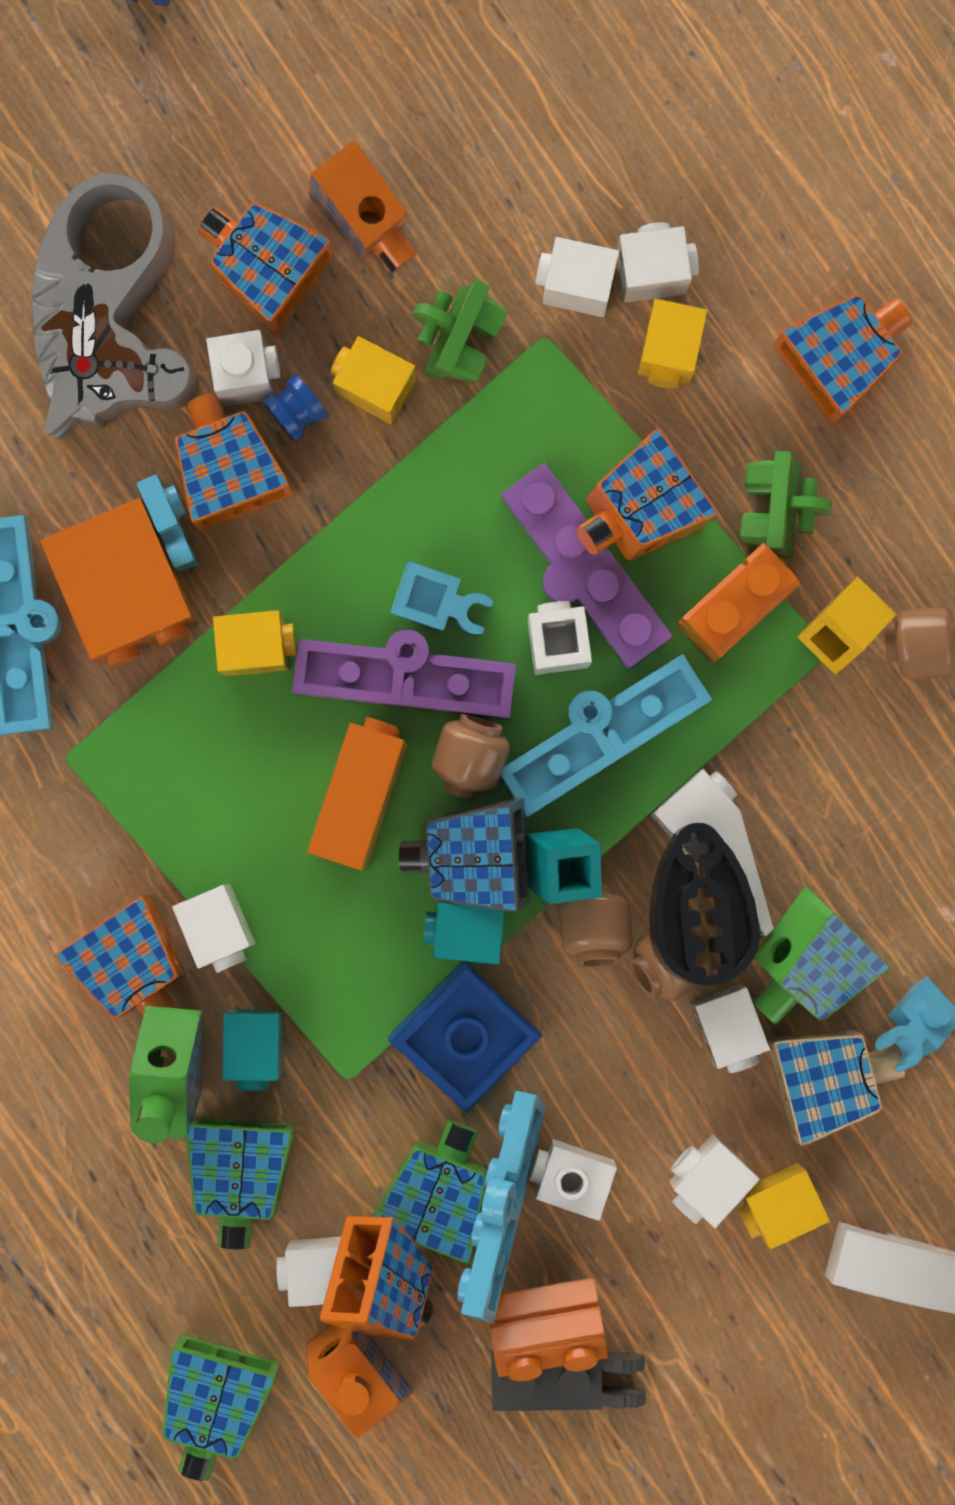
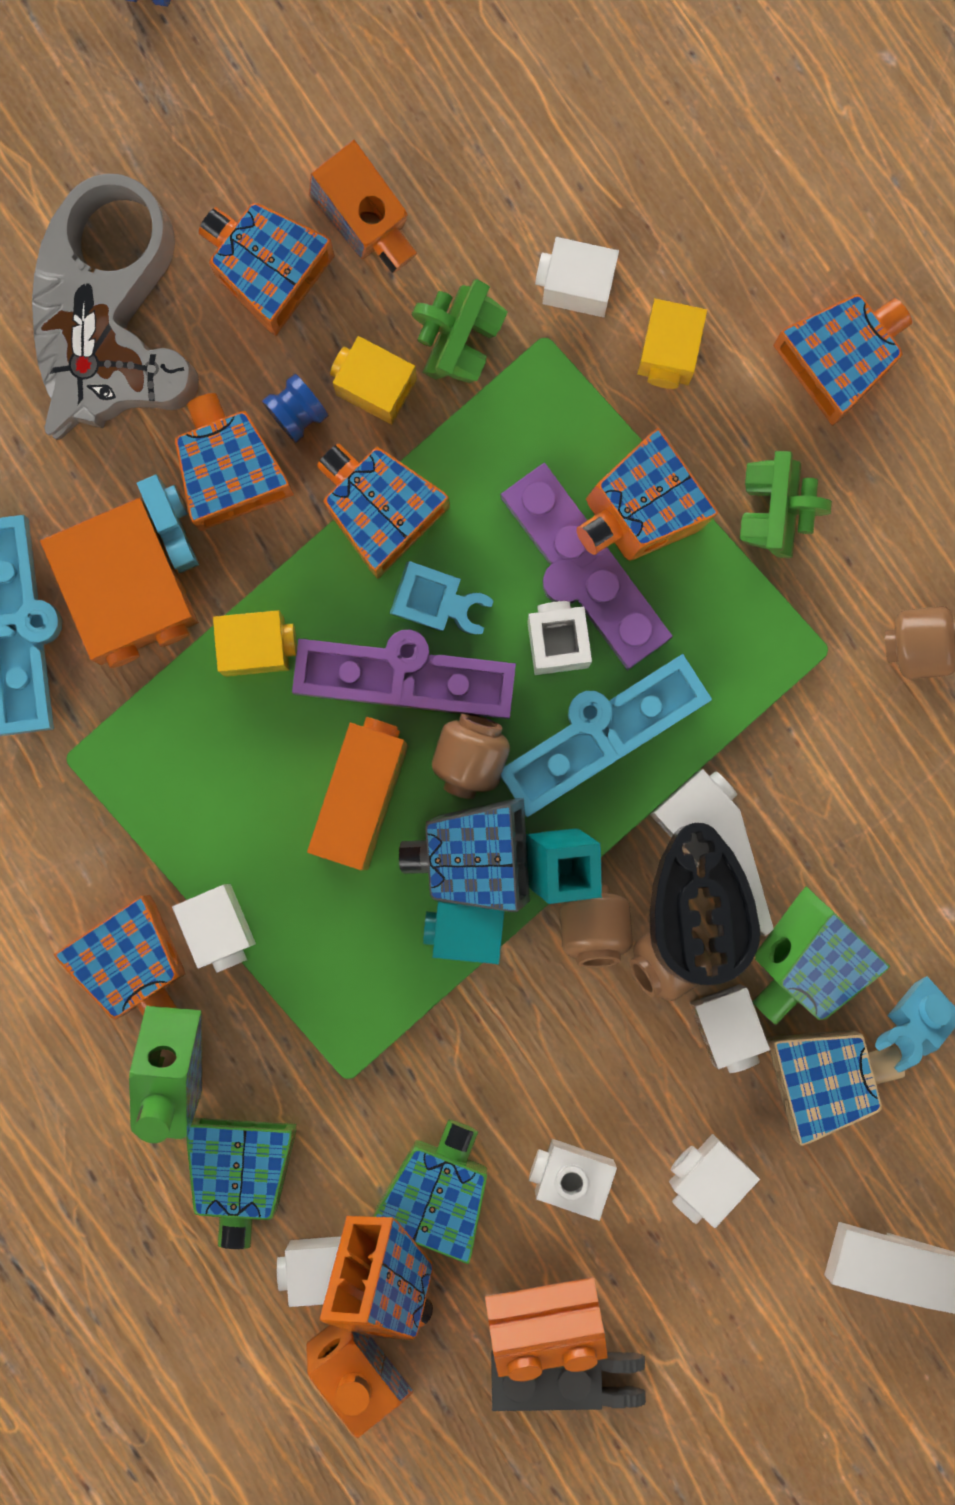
torso [162,1334,281,1481] -> none
white brick [206,330,281,407] -> none
teal brick [222,1009,284,1091] -> none
blue plate [388,961,542,1114] -> none
medium azure hinge [458,1090,546,1324] -> none
white brick [617,222,699,303] -> none
orange brick [676,543,801,664] -> none
yellow brick [737,1162,830,1250] -> none
yellow brick [797,576,897,675] -> none
none -> torso [317,443,450,579]

